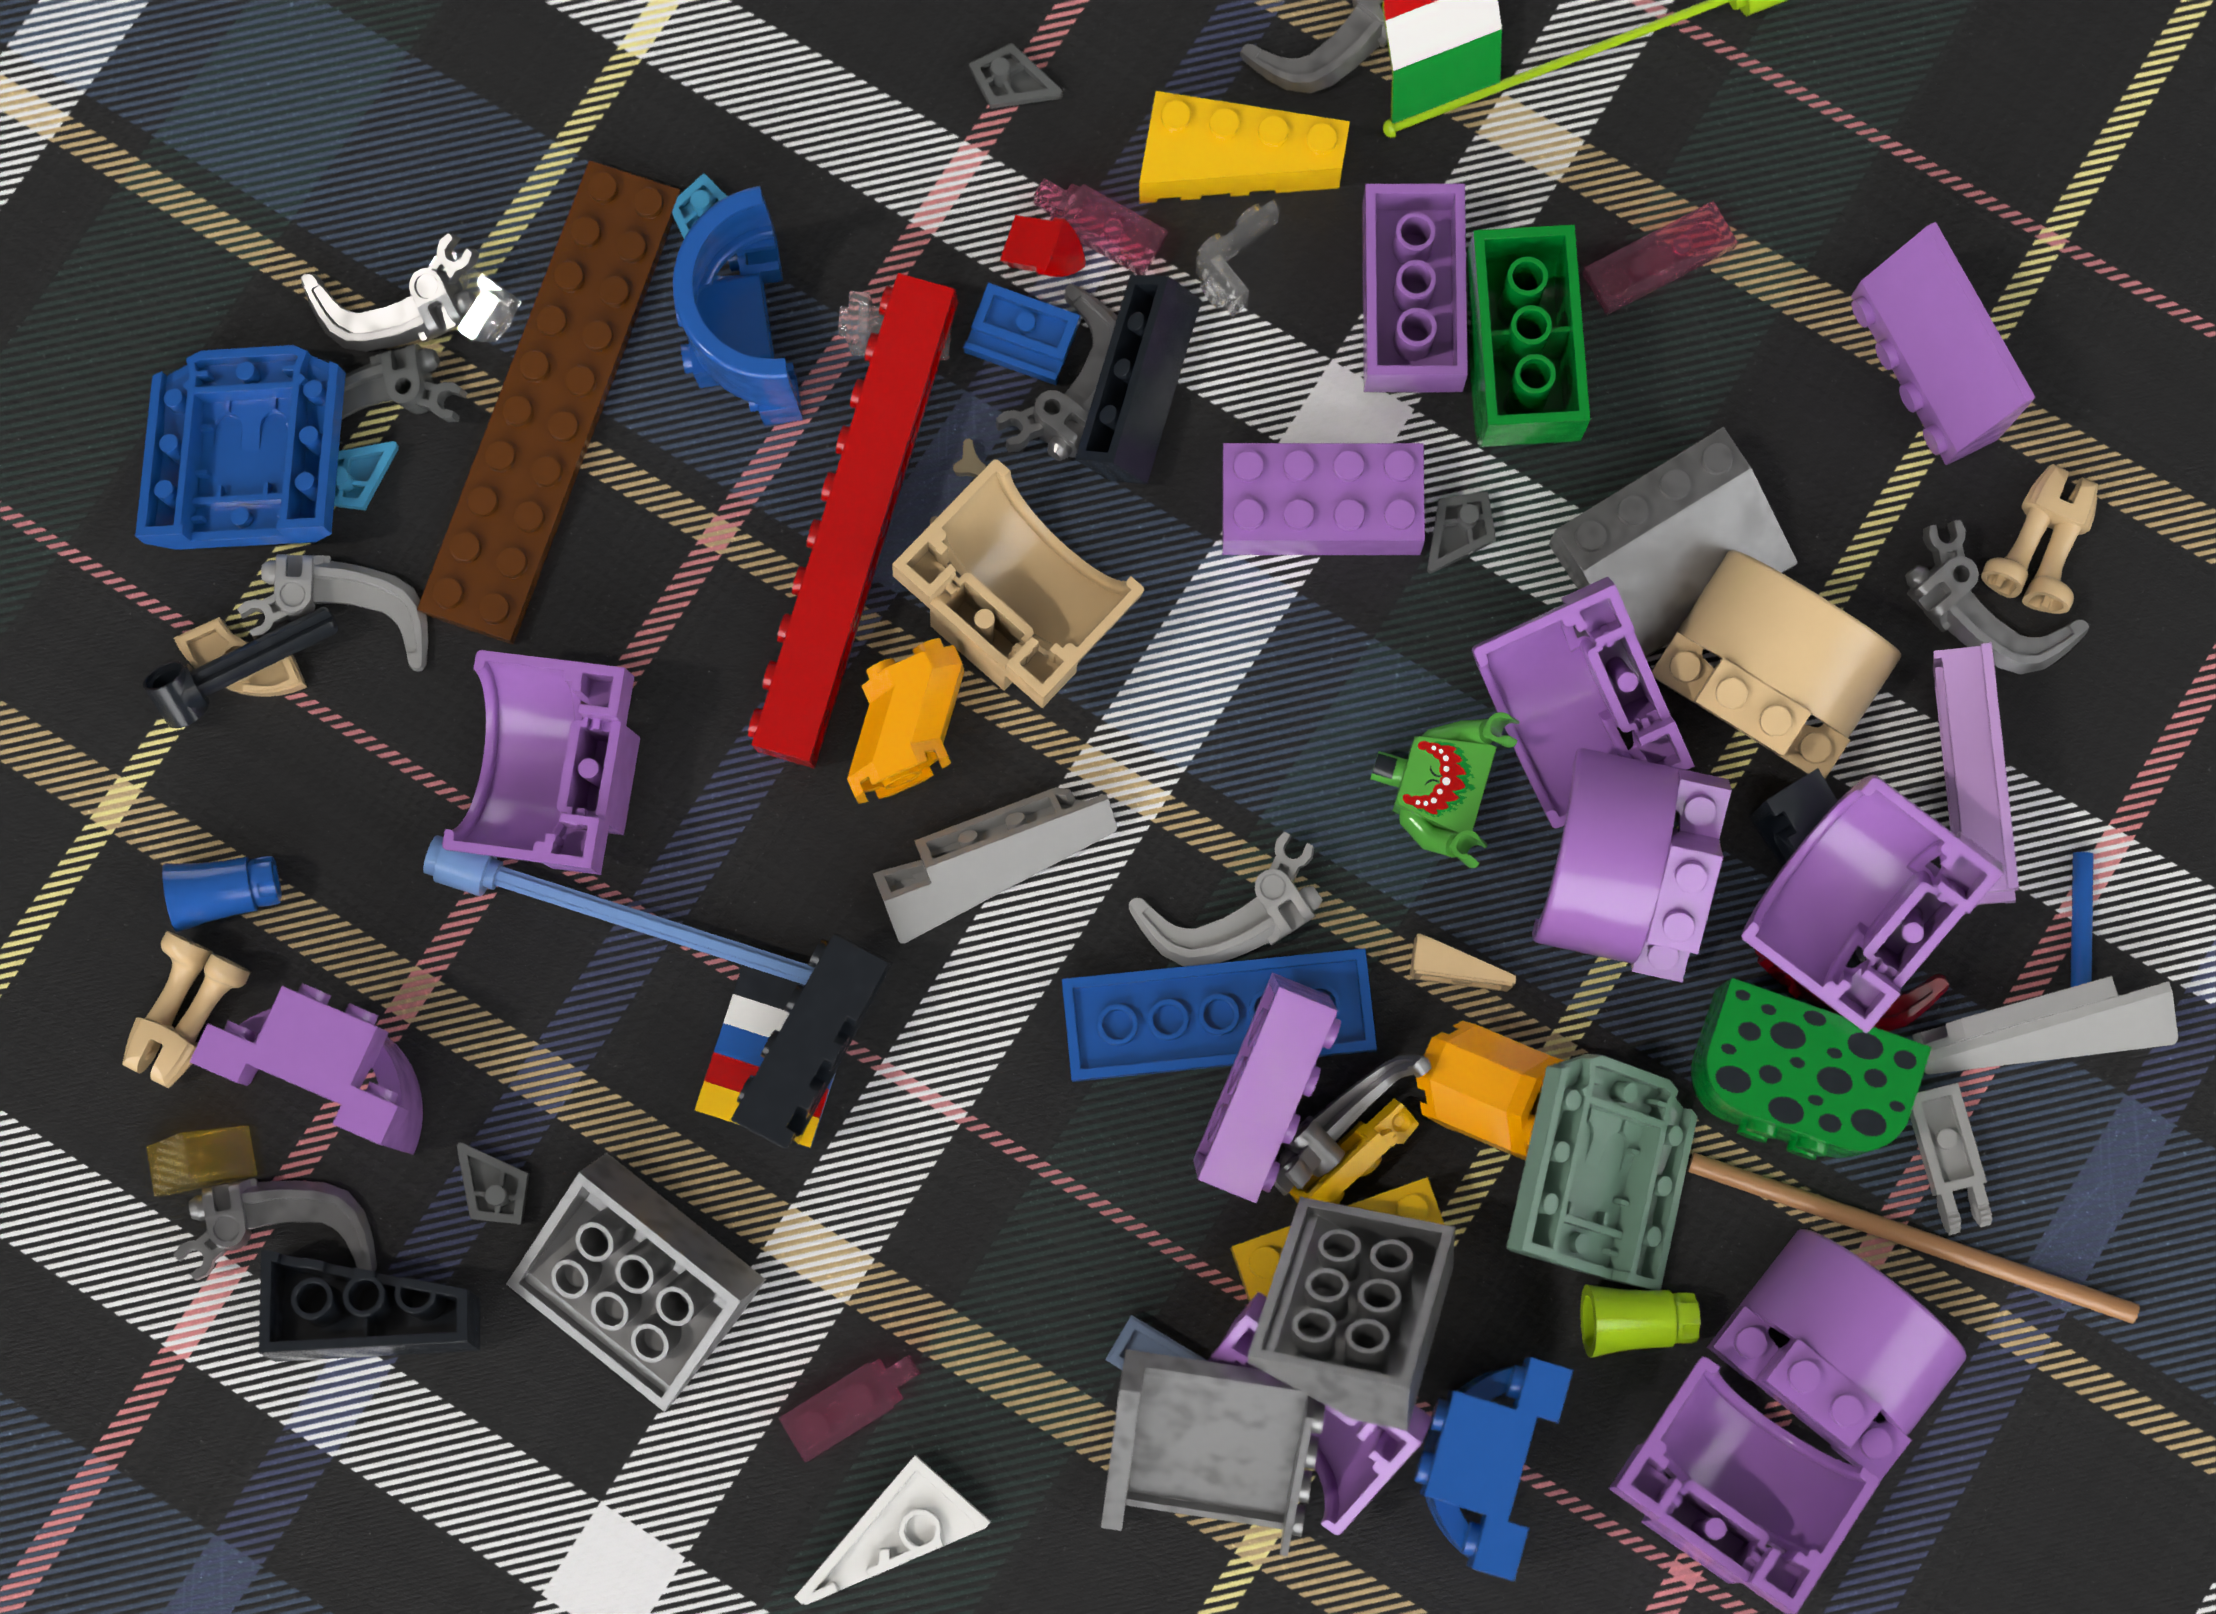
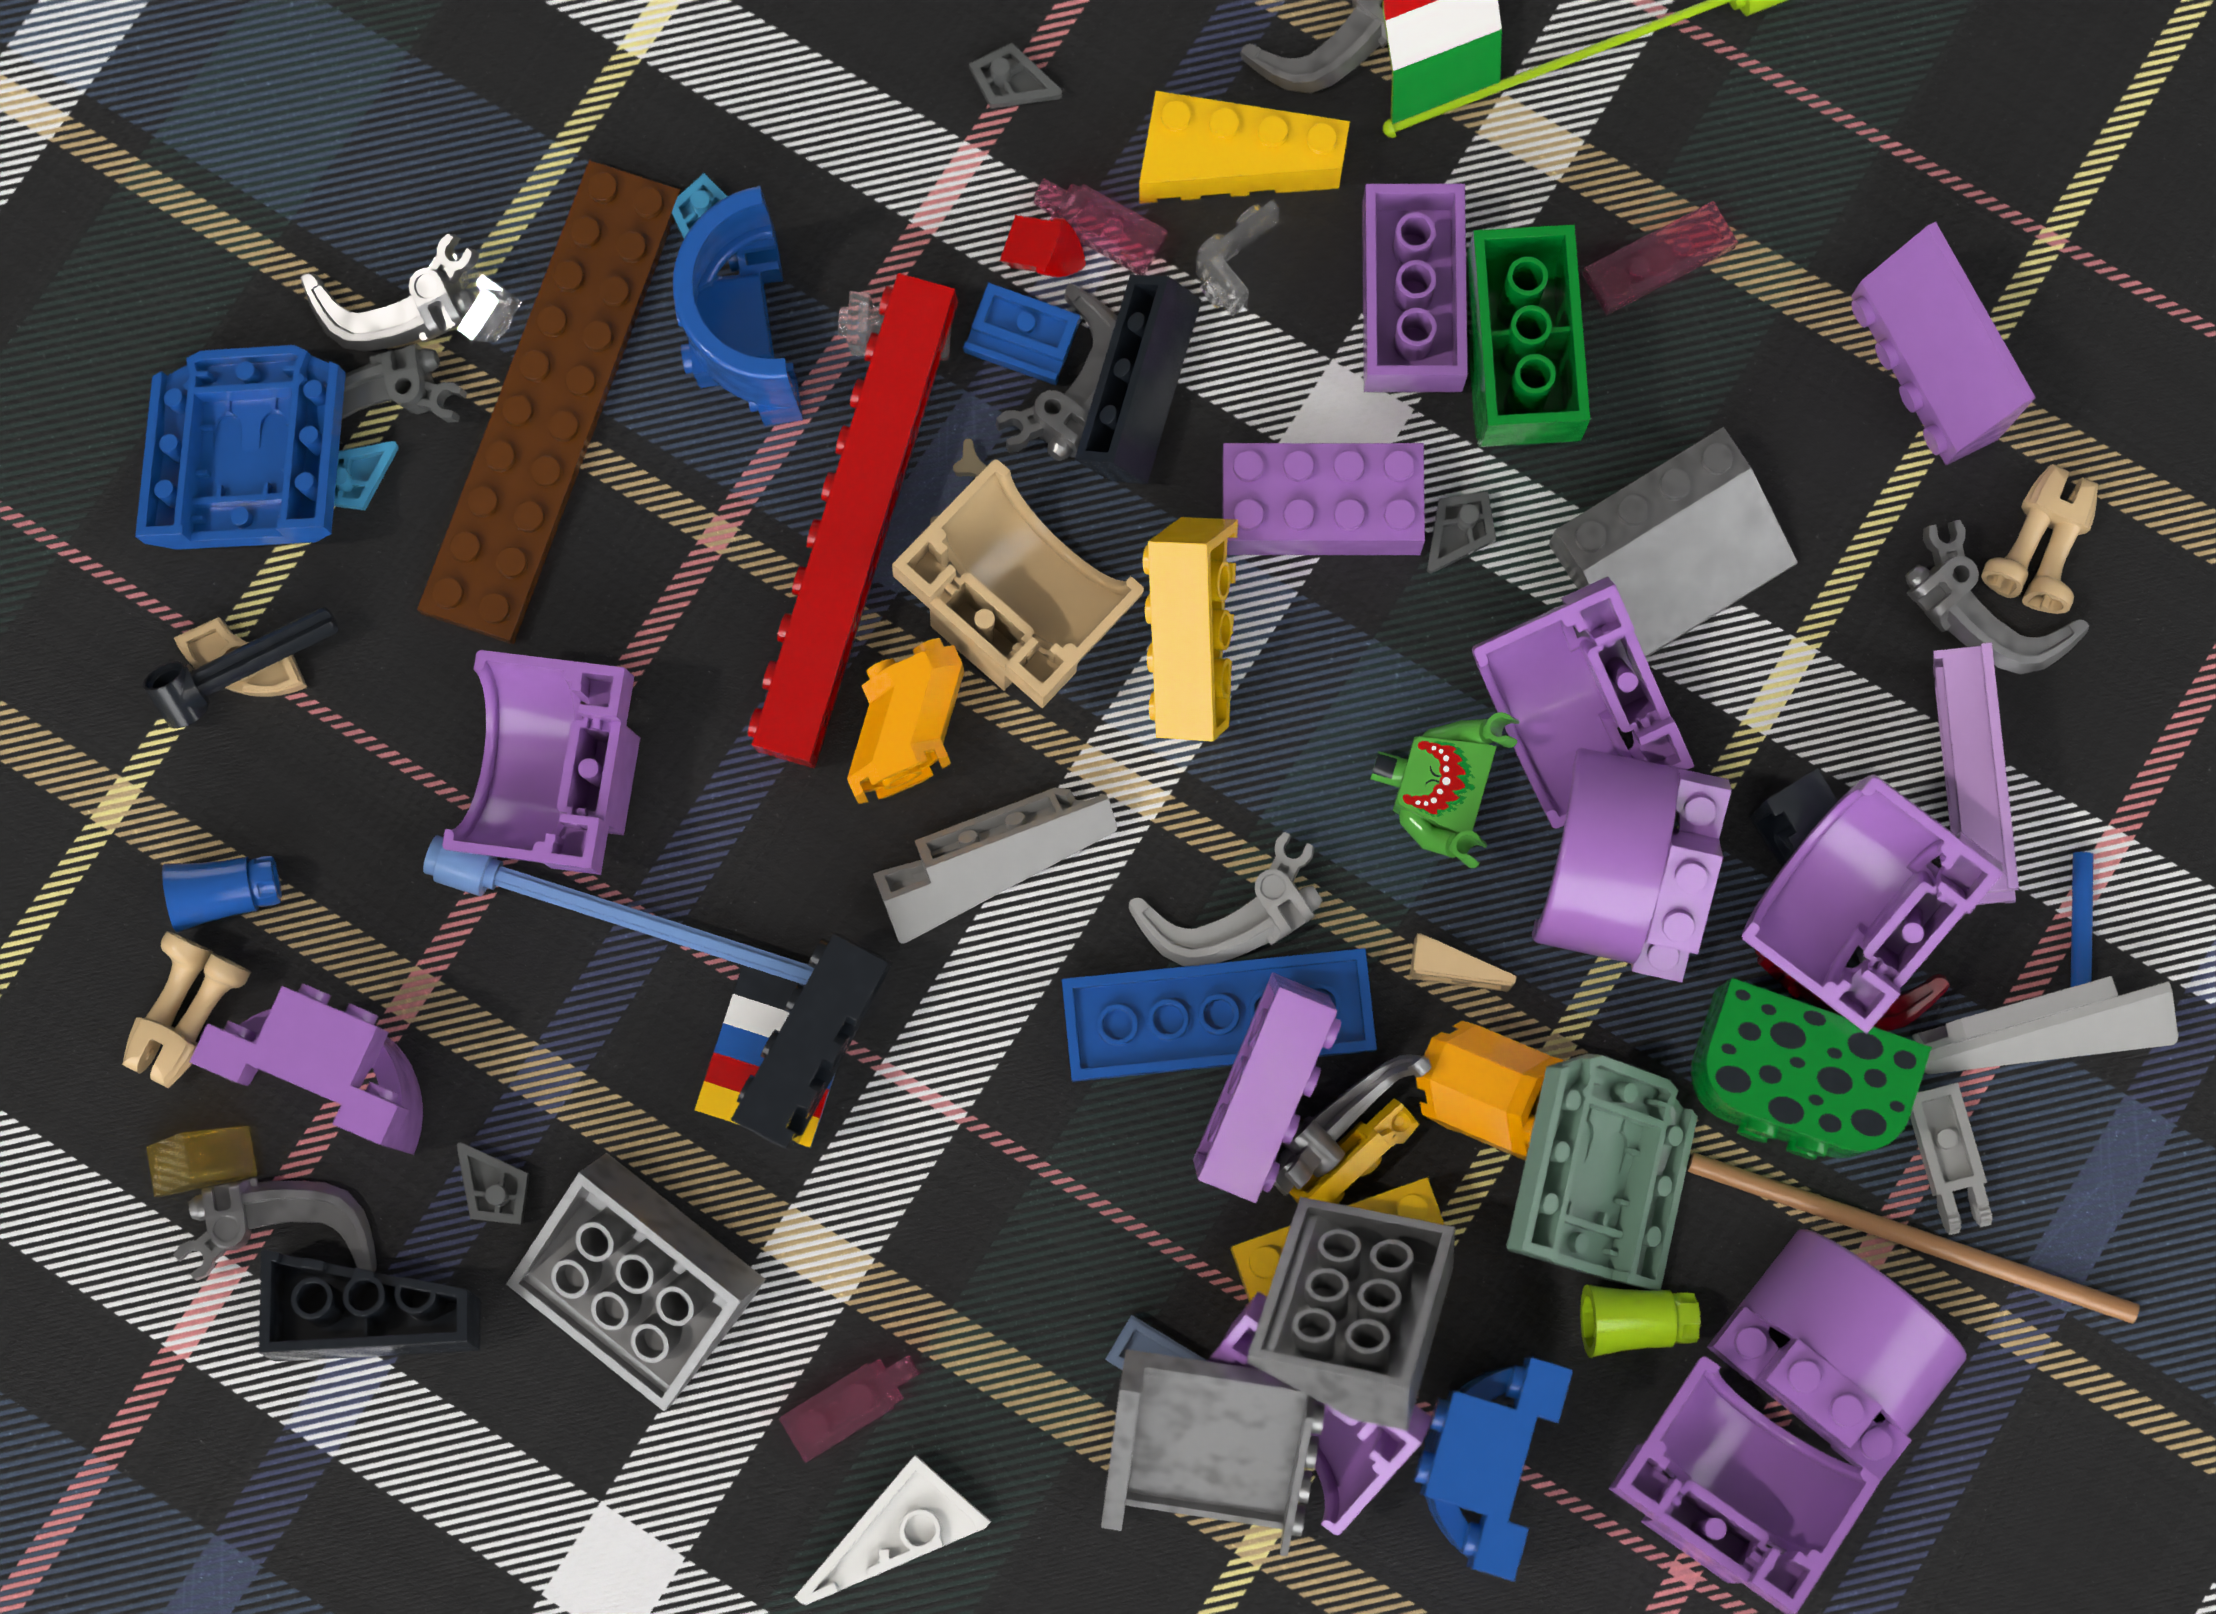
light grey piece [237,554,428,672] -> none
tan piece [1651,550,1901,779] -> none
none -> yellow wedge [1143,517,1238,741]

